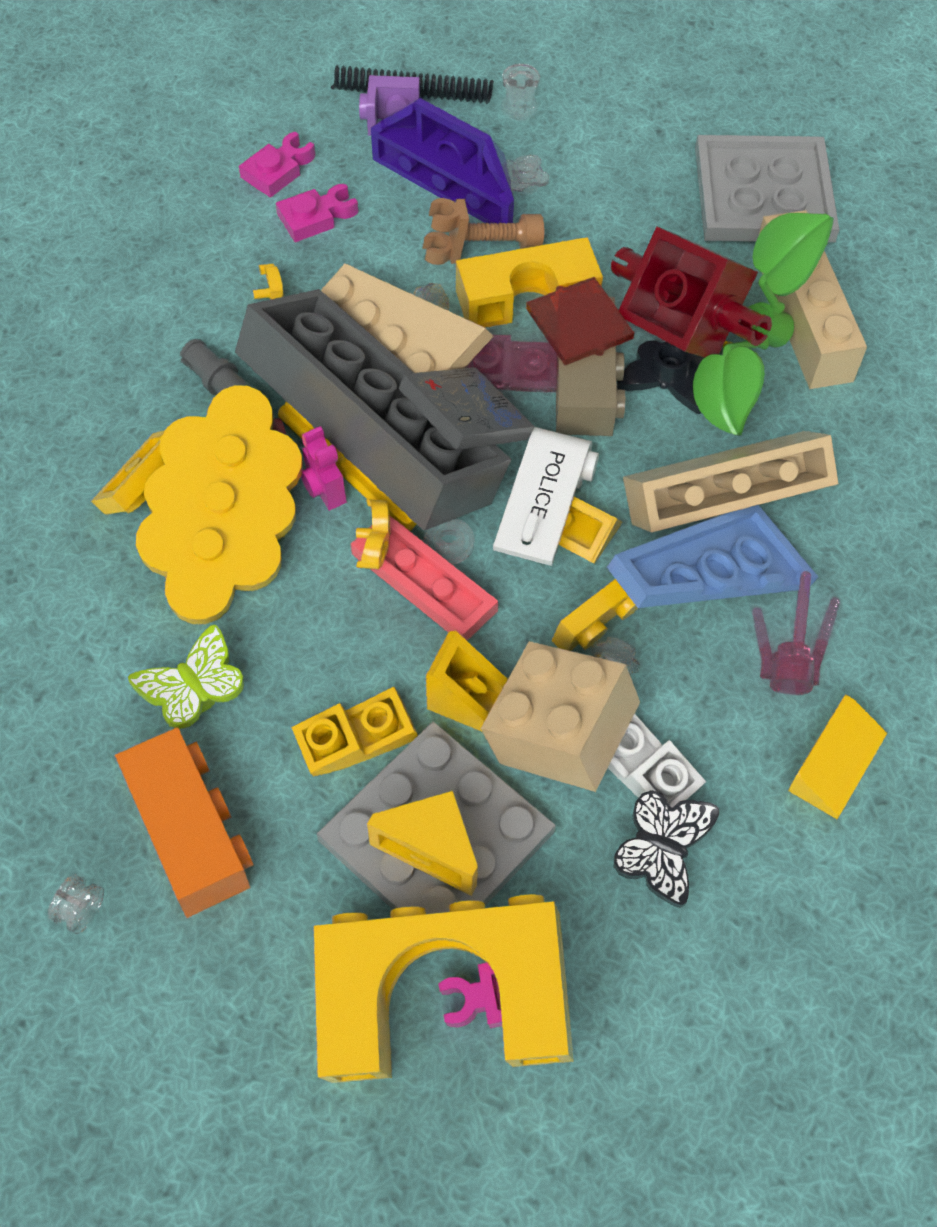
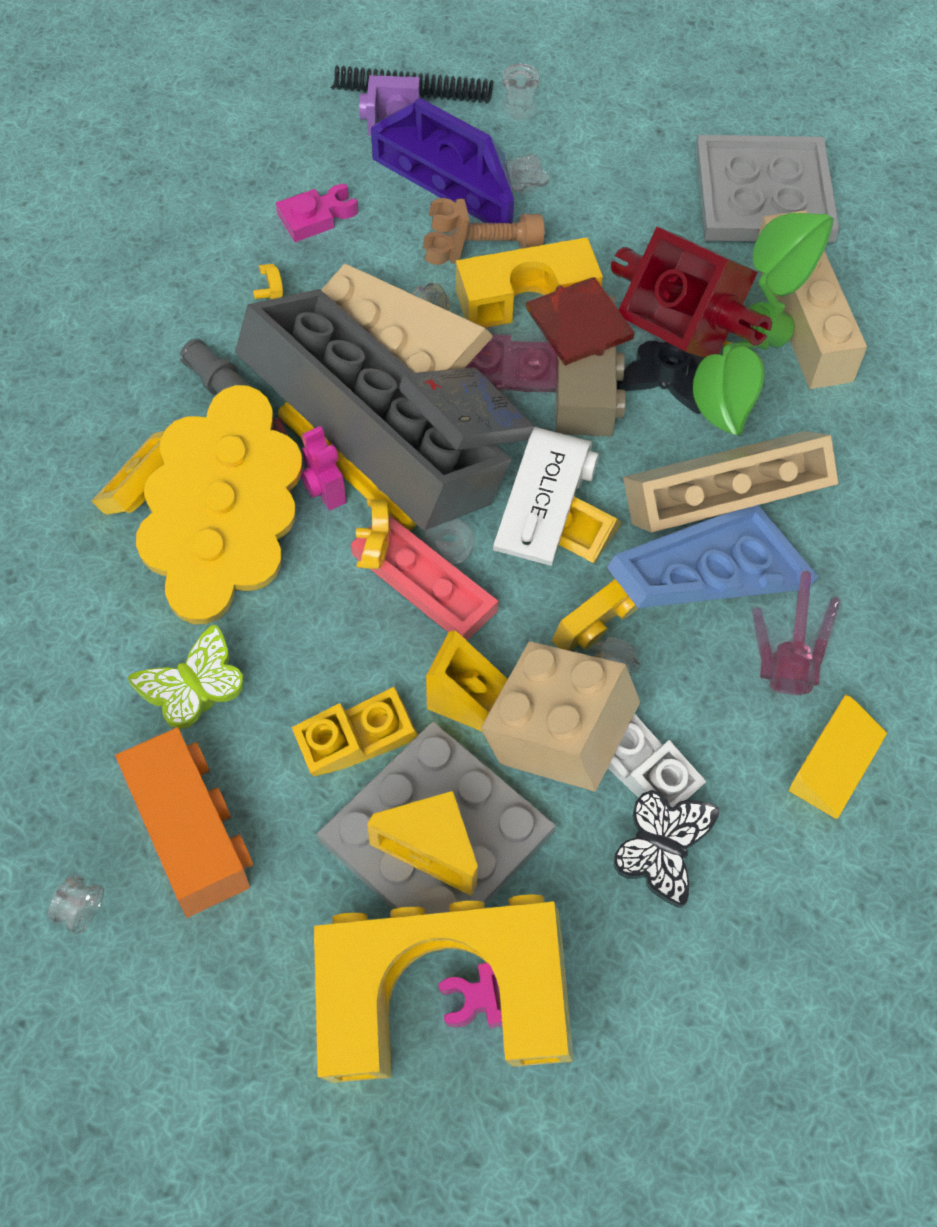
dark pink plate [239,132,315,198] -> none

